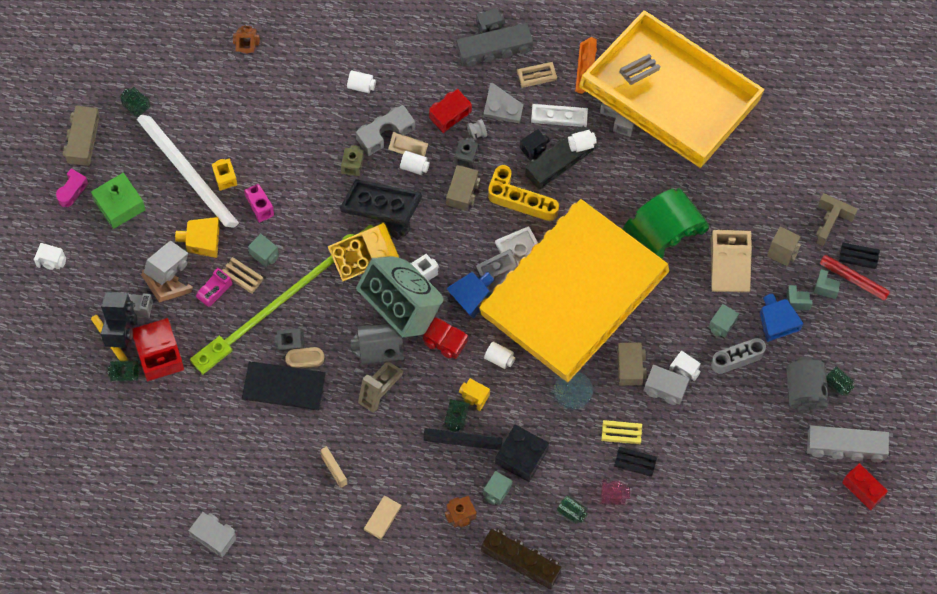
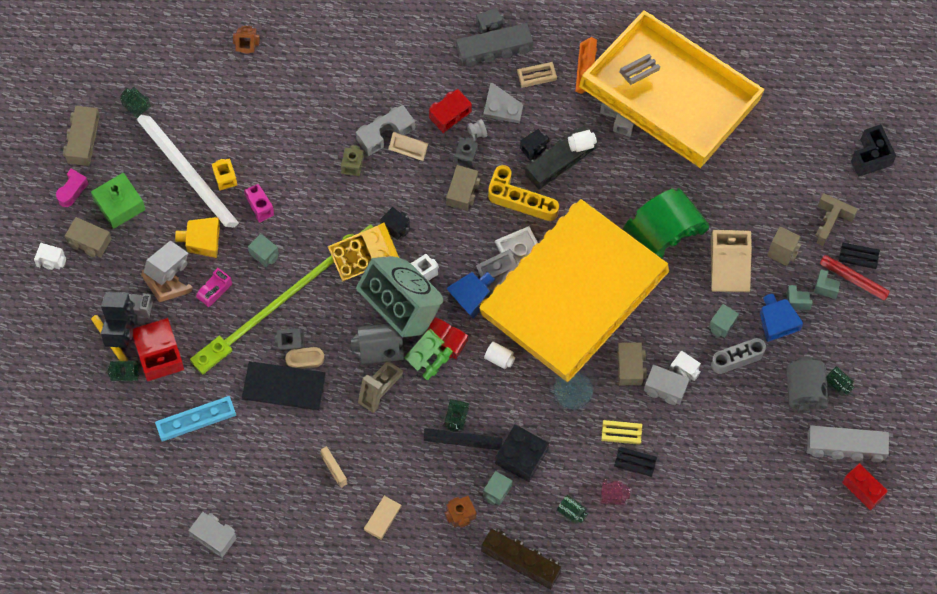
tan tile [222,257,264,294] -> none
black tile [340,179,423,226] -> none
white brick [347,70,376,93] -> none
white brick [400,151,430,175] -> none
yellow brick [459,378,490,411] -> none
white tile [531,104,588,127] -> none
none -> dark tan brick [65,217,112,258]
none -> medium azure plate [155,396,236,442]
none -> bright green plate [404,329,453,380]
none -> black brick [851,124,896,177]

